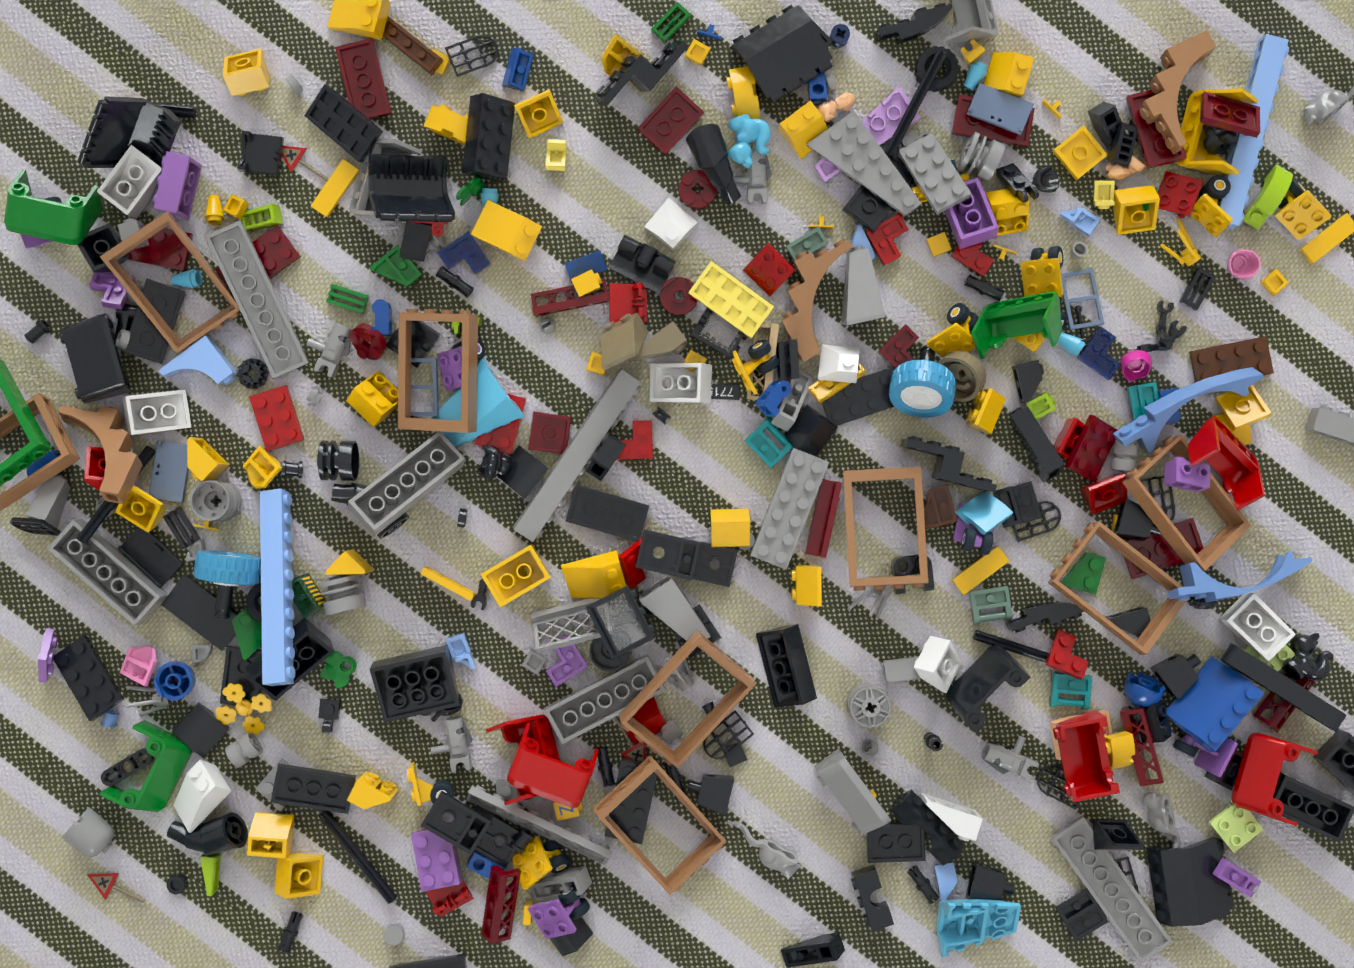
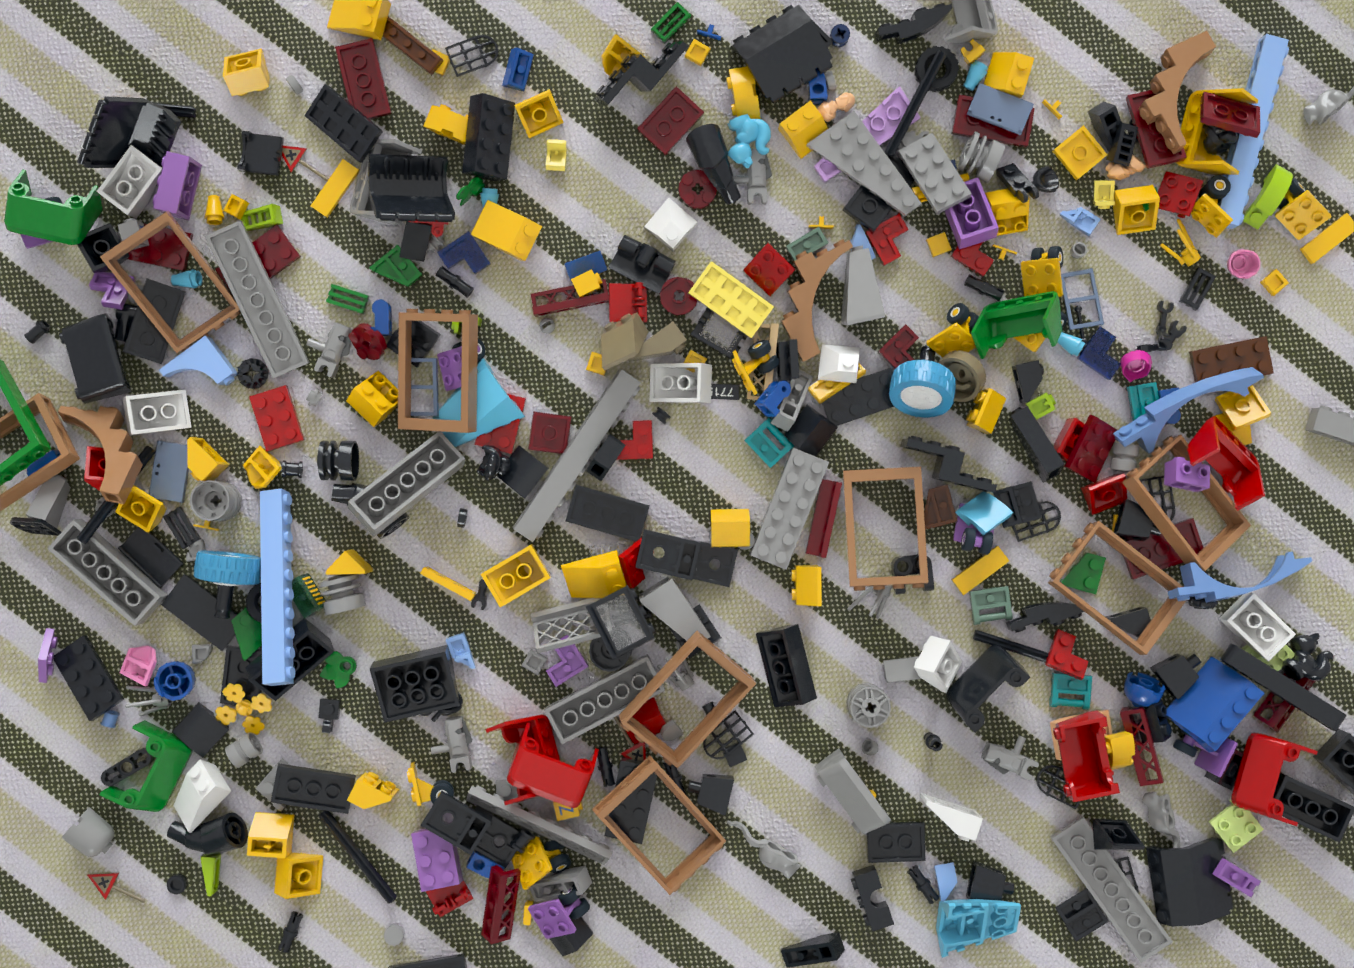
light grey tile [115,329,130,350] -> none
black arch [890,789,964,866] -> none

